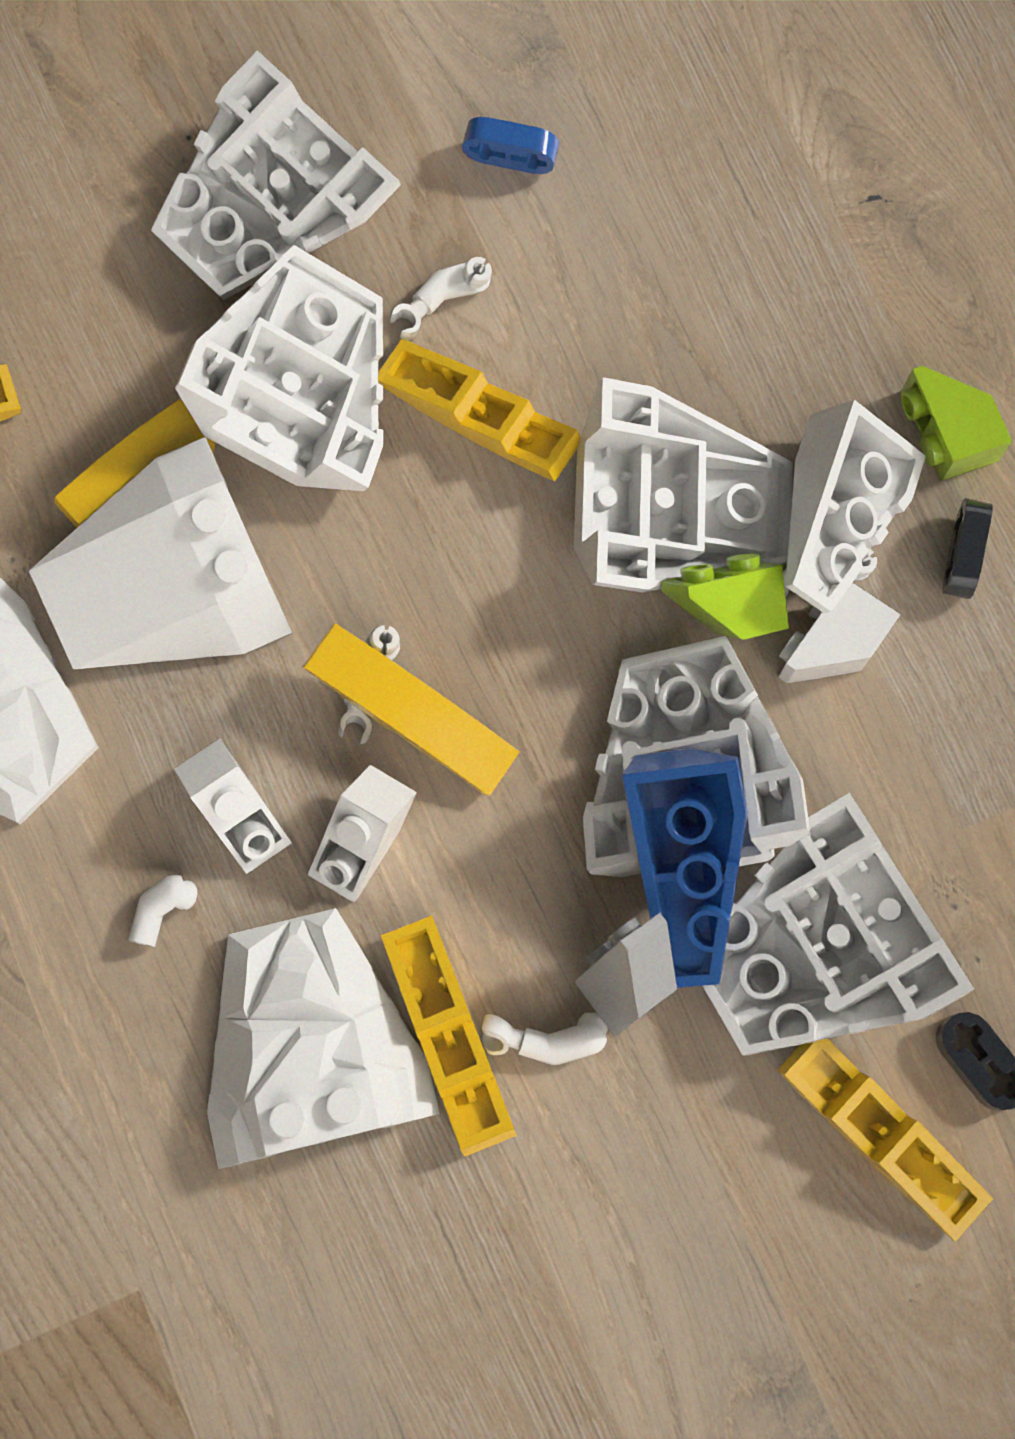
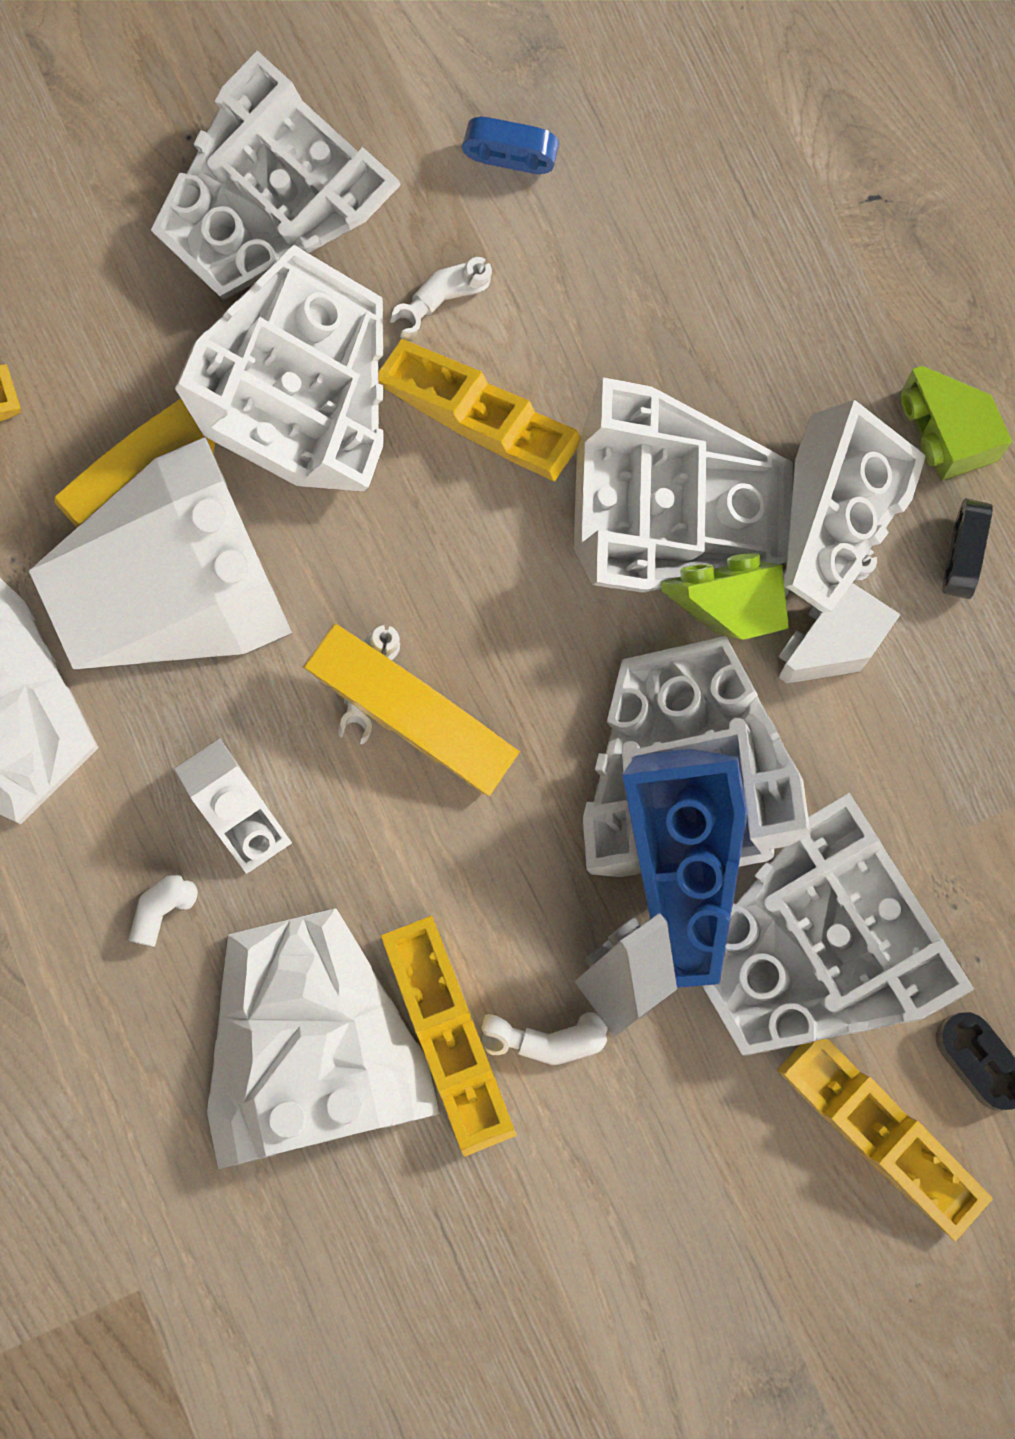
white slope [308,765,417,903] -> none

